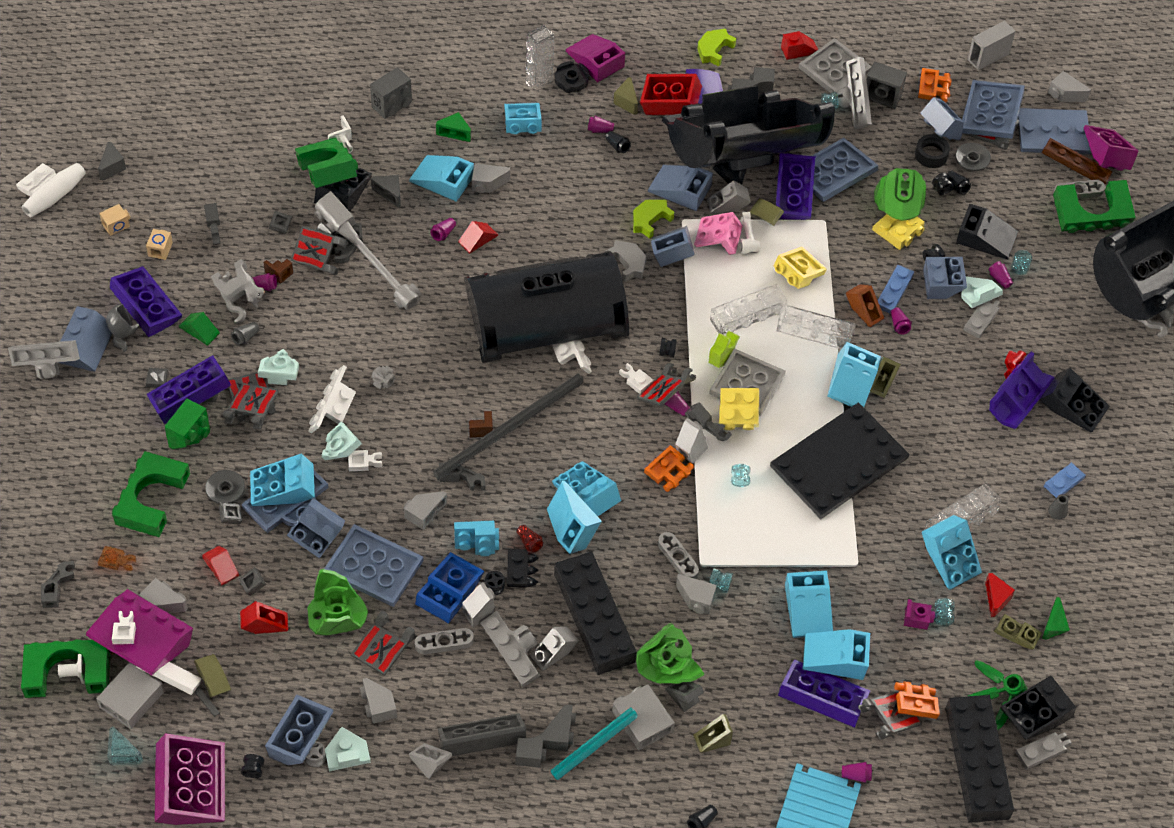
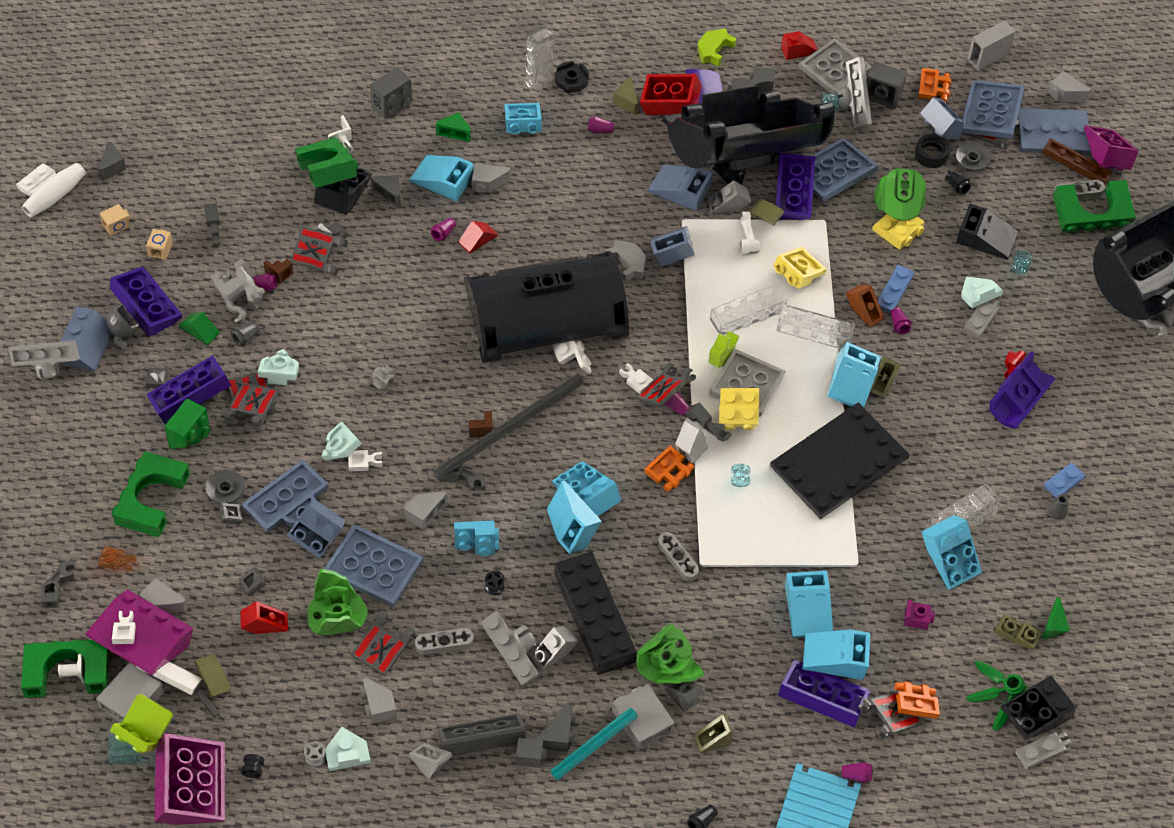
slope [202,546,239,585] -> none
medium azure slope [250,454,315,506] -> none
sand blue slope [265,695,334,765] -> none
dark grey tile [269,211,292,234] -> none
white bracket [308,365,356,433] -> none
light grey bar [314,191,422,310] -> none
dark grey piece [335,223,363,263] -> none
blue slope [415,552,484,623] -> none
light grey slope [462,582,495,627] -> none
black plate [507,549,539,587] -> none
clear red cone [516,525,544,553] -> none
magenta slope [566,34,625,83] -> none
black cone [605,131,631,153] -> none
lime piece [633,200,674,239] -> none
black wheel [659,337,677,358] -> none
light grey slope [676,574,717,614] -> none
bright pink bracket [694,212,743,255] -> none
clear light blue wheel [709,568,733,593] -> none
black wheel [922,244,945,260] -> none
sand blue slope [923,257,967,299] -> none
black wheel [932,173,954,195] -> none
clear light blue wheel [934,598,955,626] -> none
black brick [945,695,1014,823] -> none
red slope [985,573,1015,617] -> none
magenta cone [988,261,1014,289] -> none
black slope [1039,368,1110,432] -> none
none -> lime bracket [110,694,173,754]

